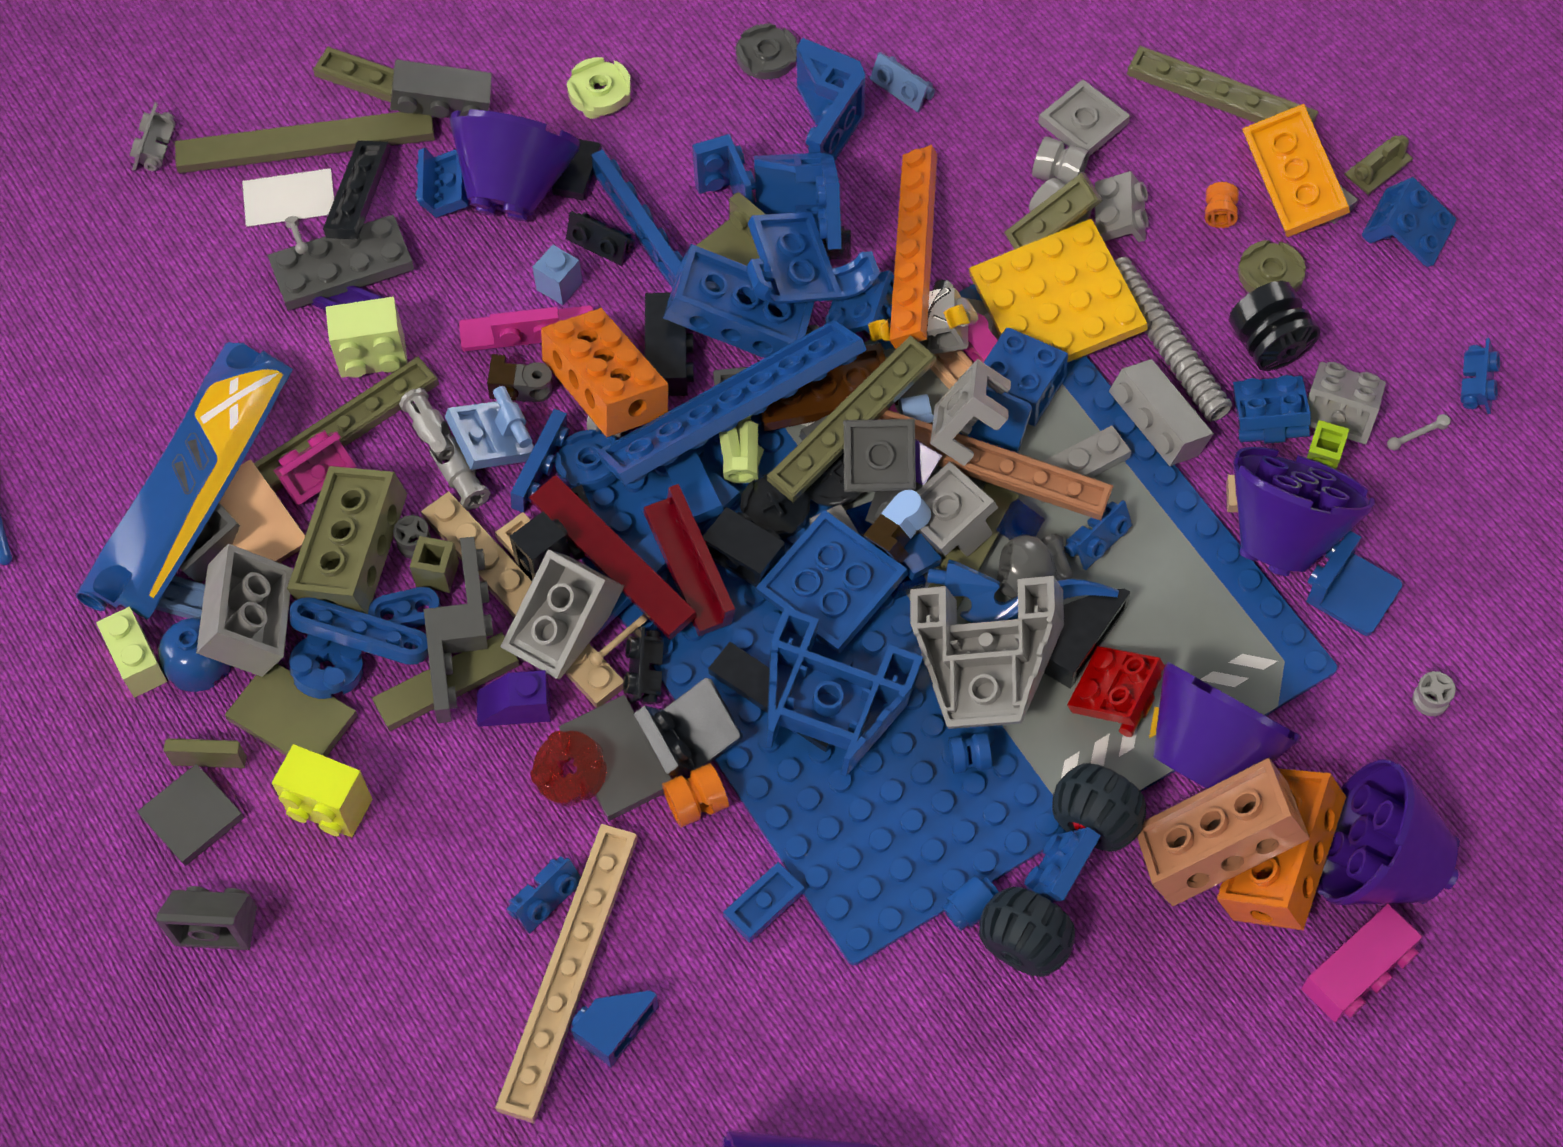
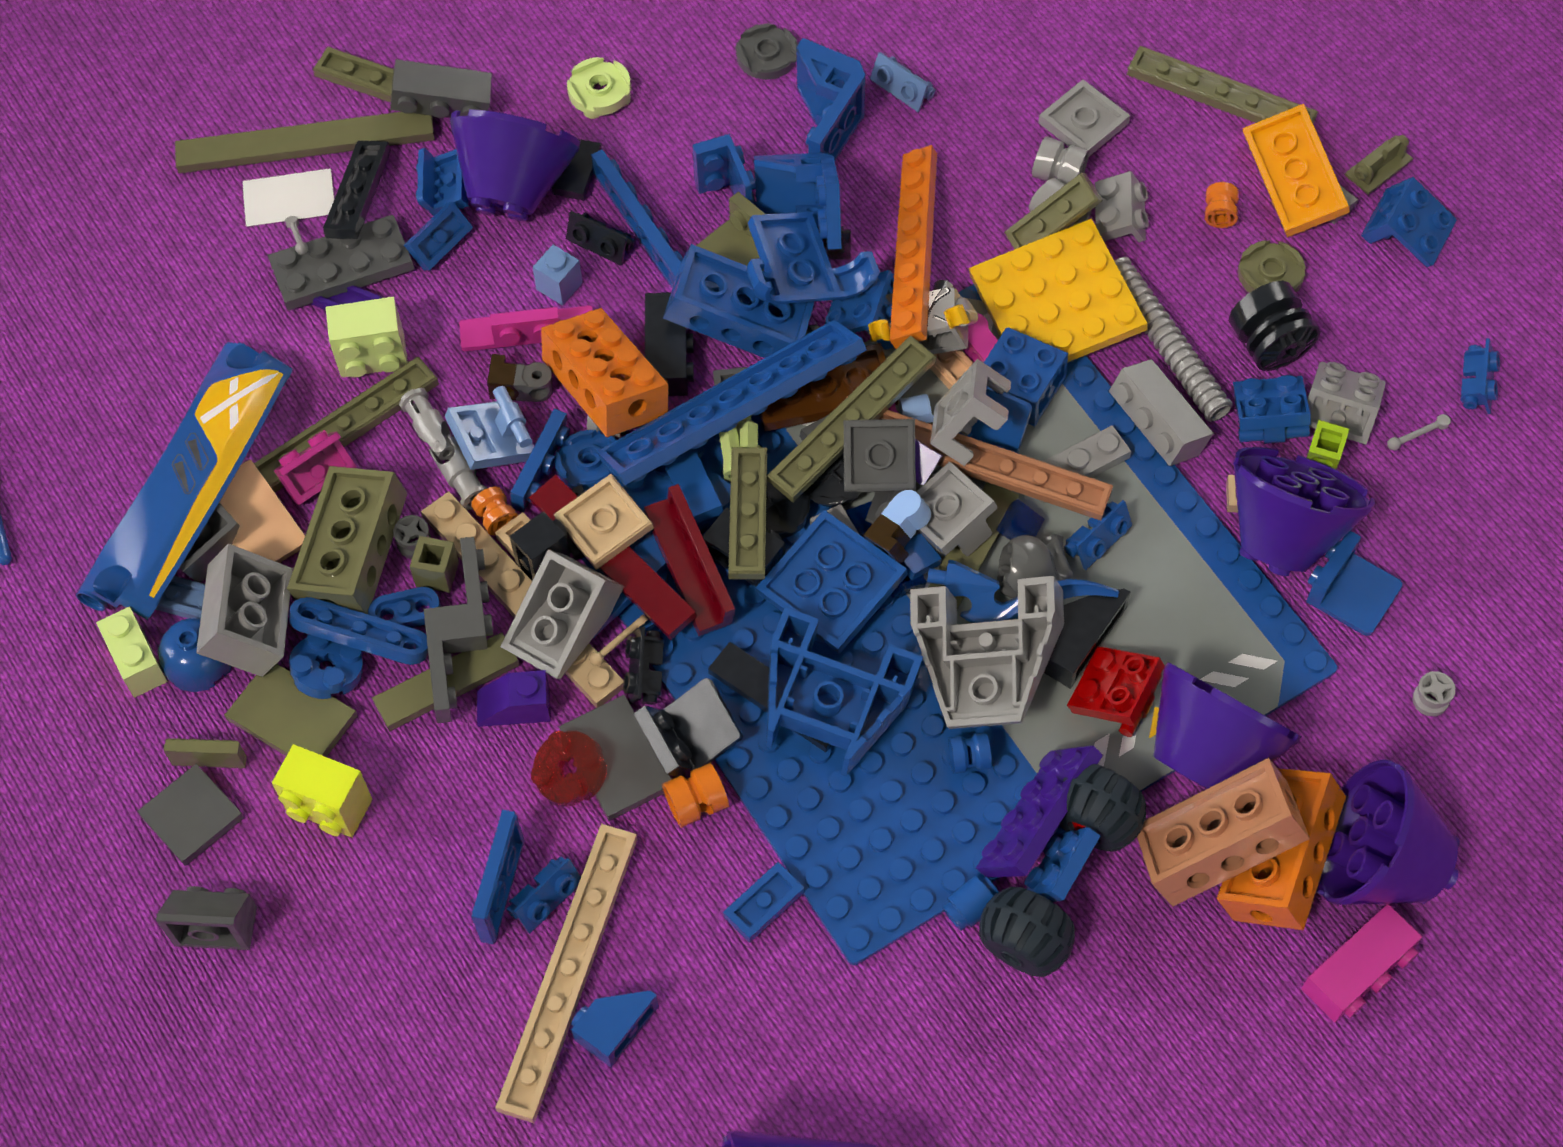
light grey hinge [129,102,175,171] -> none
none -> blue plate [404,202,473,271]
none -> orange wheel [471,486,518,536]
none -> blue tile [471,809,525,945]
none -> tan tile [553,474,654,570]
none -> olive tile [729,447,767,580]
none -> dark purple plate [976,745,1103,878]

